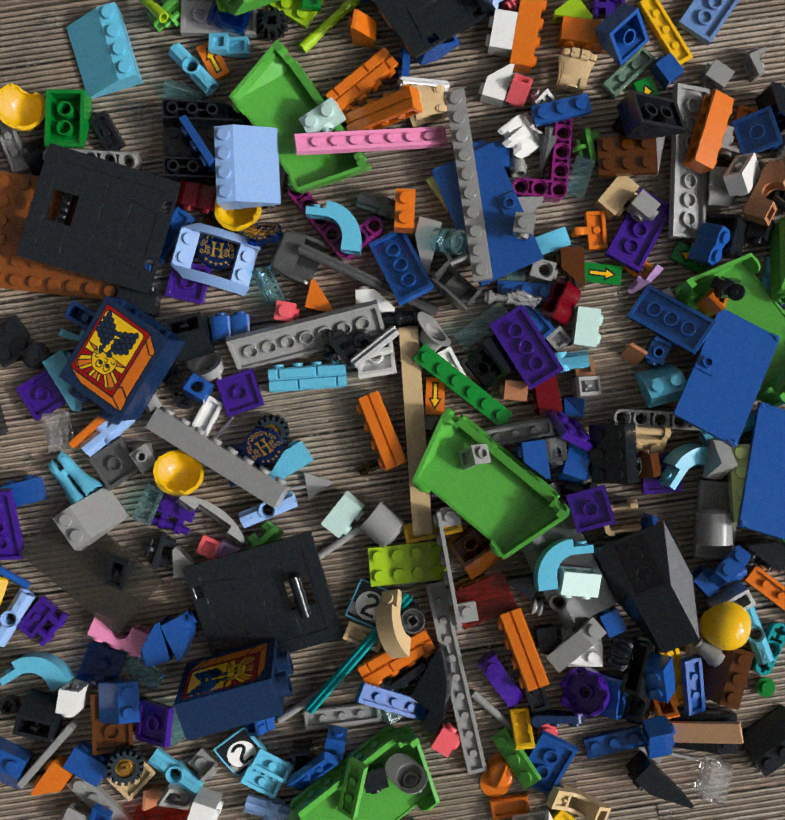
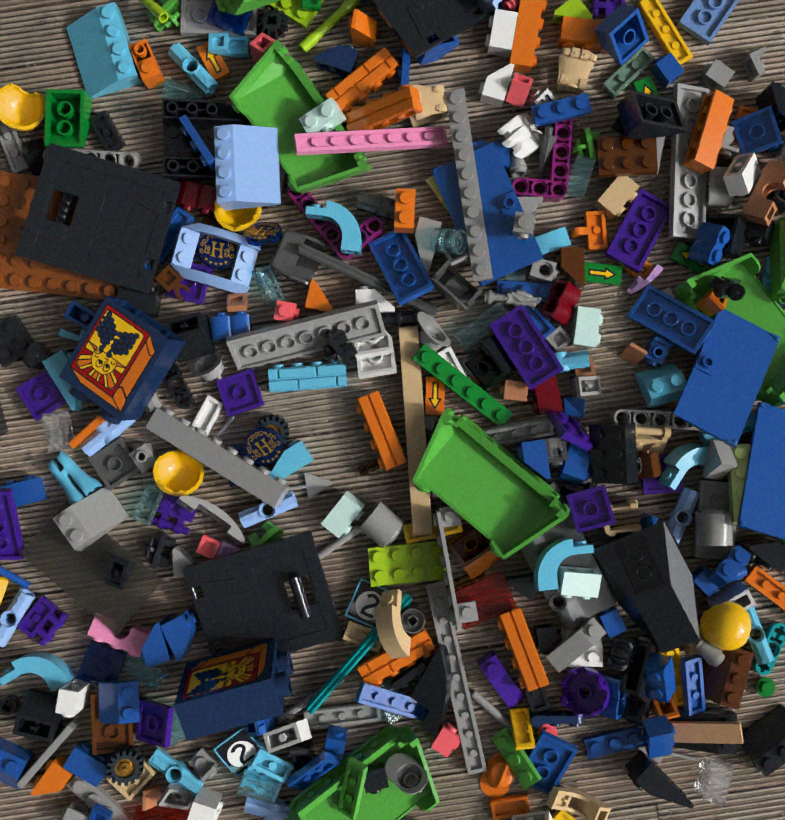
blue brick [182,373,213,405] -> none
light grey axle [350,326,399,368] -> none
black bush [353,329,371,349] -> none
axle [397,76,450,92] -> none
light grey bracket [458,444,491,470] -> none
light grey bush [530,598,544,617] -> none
light grey brick [625,190,661,224] -> none
none -> orange slope [128,38,166,89]
none -> reddish brown plate [155,265,191,300]
none -> nougat plate [227,293,248,312]
none -> clear light blue slope [237,769,281,804]
none -> coral brick [249,32,276,63]
none -> white brick [263,719,312,754]
none -> dark blue slope [314,44,358,78]
none -> light blue piece [668,487,700,545]

